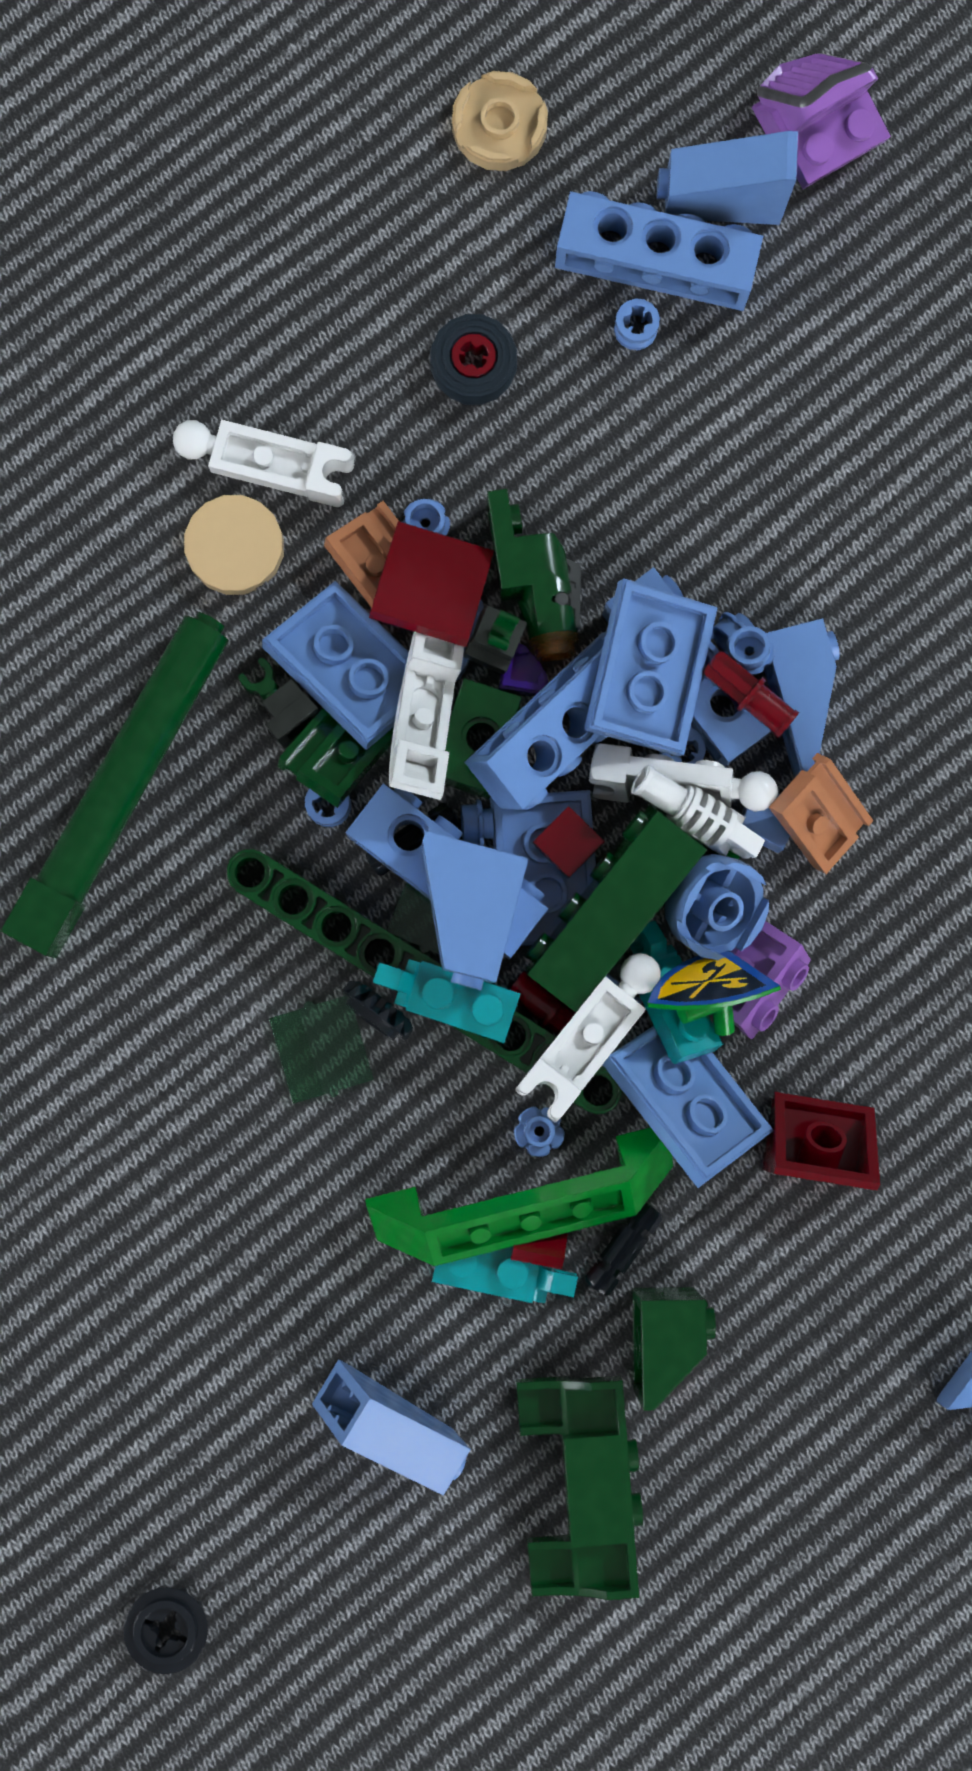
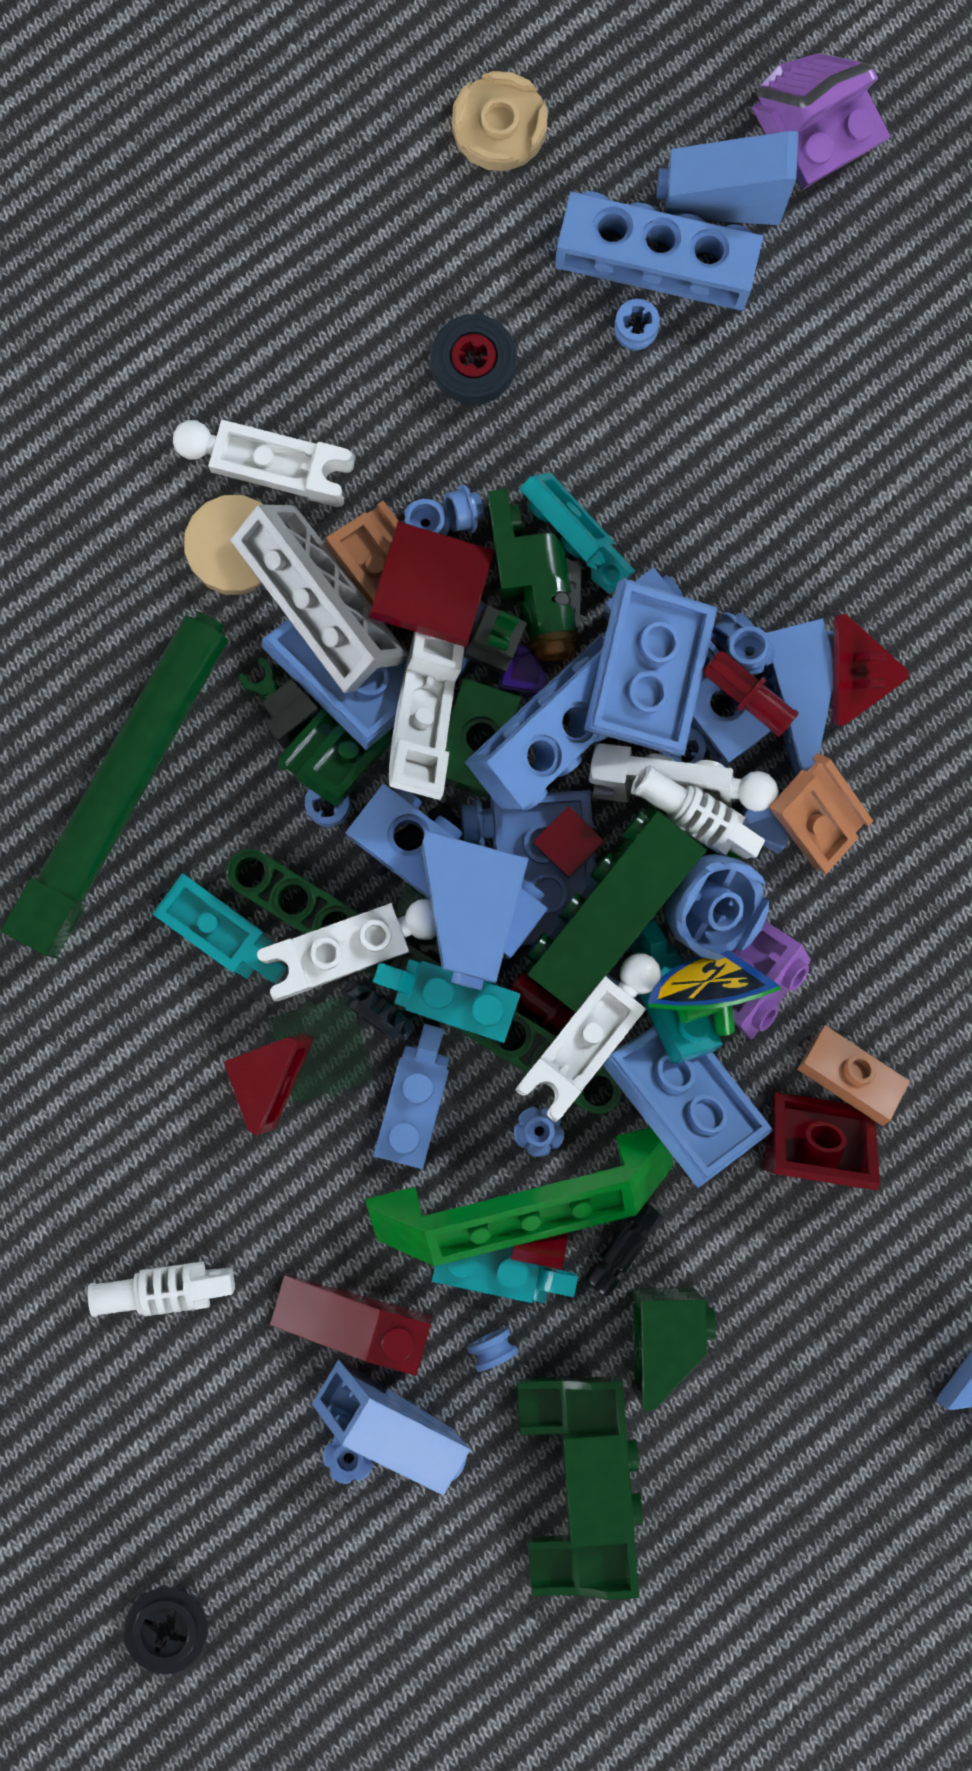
none -> white hinge [88,1262,235,1317]
none -> teal hinge [152,873,289,984]
none -> dark red slope [224,1033,314,1135]
none -> light grey fence [230,505,409,693]
none -> white plate [257,899,436,1001]
none -> dark red slope [270,1274,432,1376]
none -> medium blue plate [323,1436,373,1484]
none -> medium blue hinge [373,1023,450,1170]
none -> medium blue plate [443,485,484,534]
none -> medium blue bush [466,1327,519,1372]
none -> teal hinge [519,473,636,594]
none -> nougat plate [797,1025,910,1126]
none -> dark red piece [832,614,909,726]

